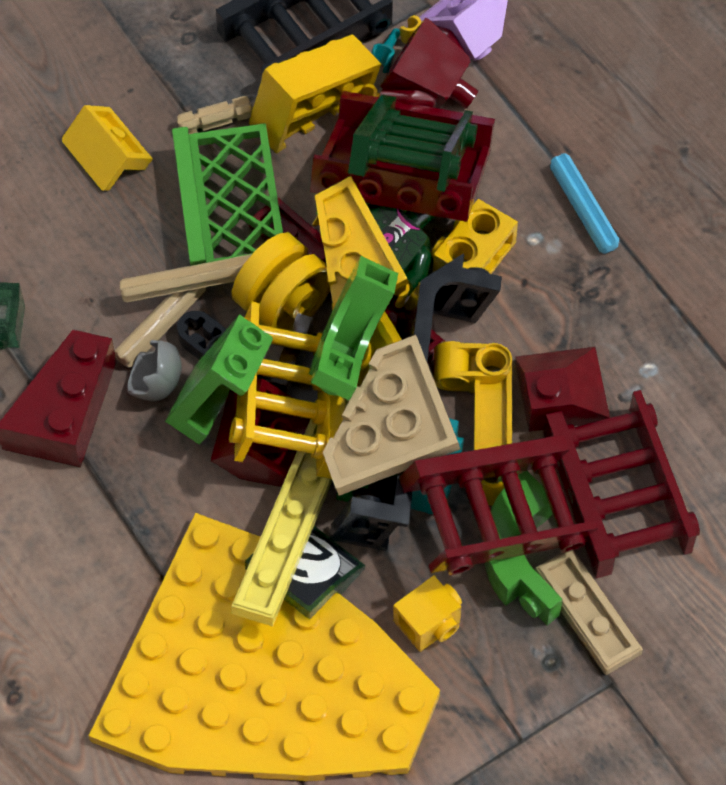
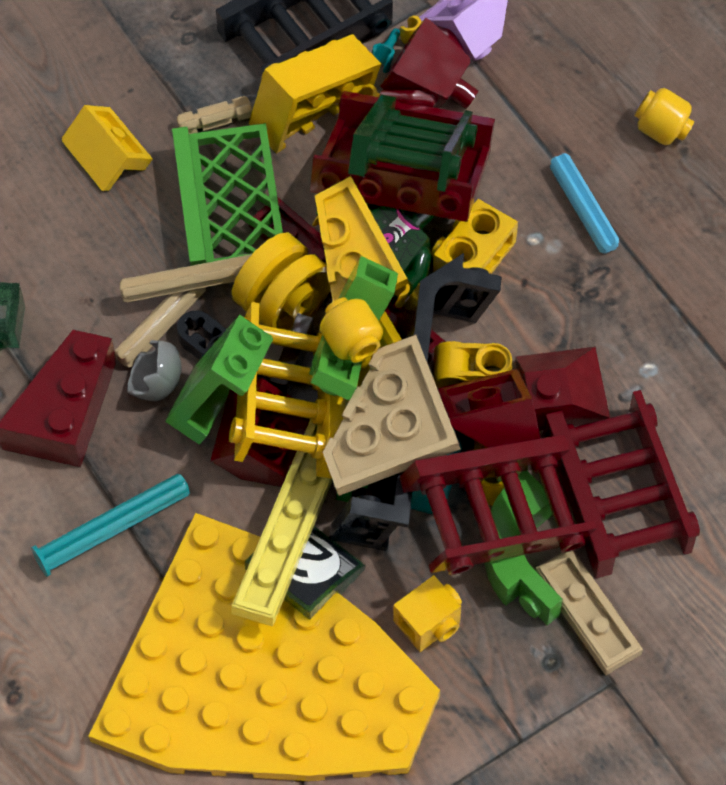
none -> teal axle [31,474,190,577]
none -> yellow head [320,297,383,363]
none -> dark red slope [438,369,541,448]
none -> yellow head [634,88,695,146]

